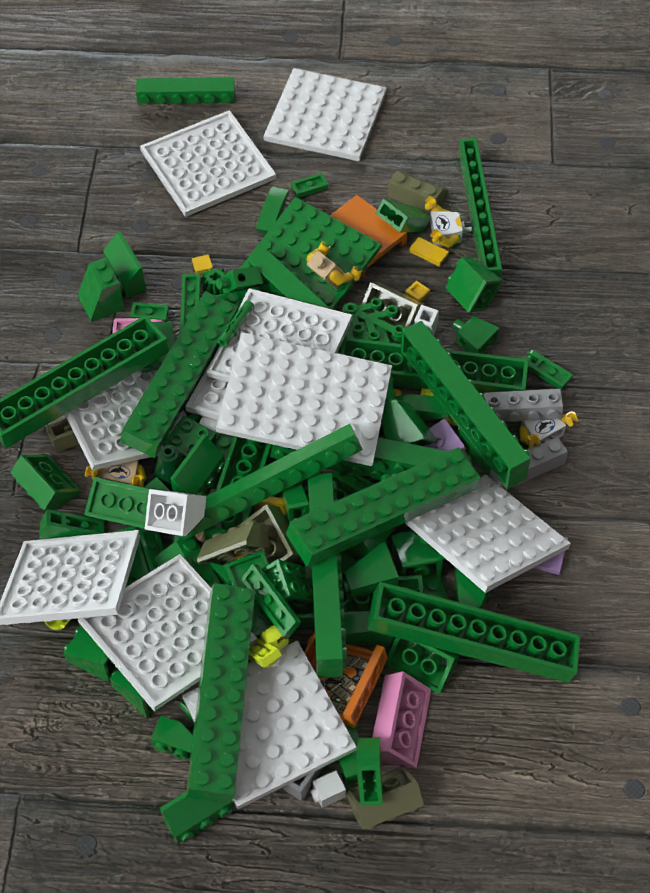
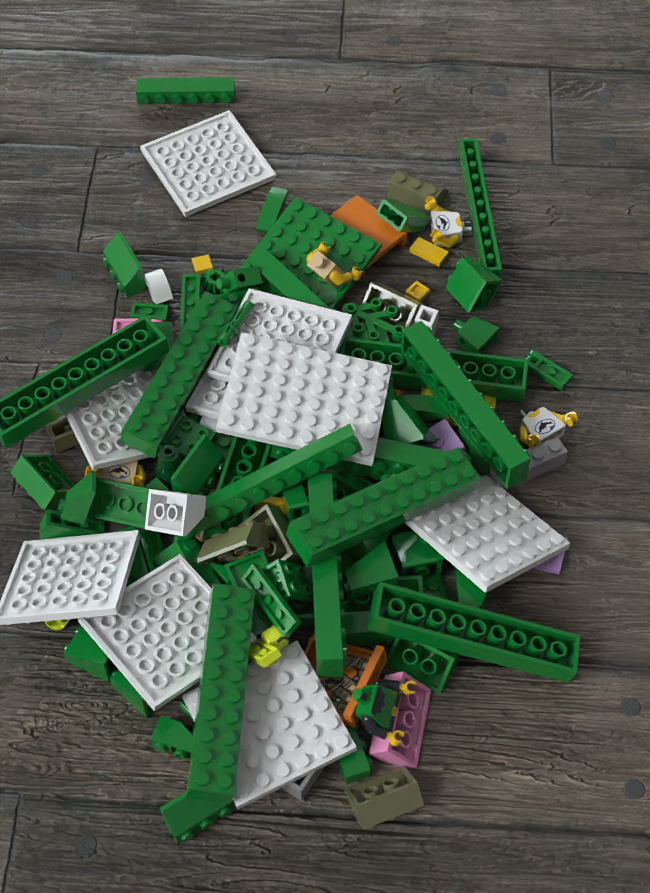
green slope [78,257,124,323] -> none
white plate [264,68,386,161] -> none
green plate [290,173,329,198] -> none
white brick [310,771,346,808] -> none
green slope [357,737,383,806] -> none
light grey brick [484,389,563,422] -> none
none -> green slope [58,471,96,525]
none -> white brick [144,269,173,304]
none -> torso [353,679,416,746]

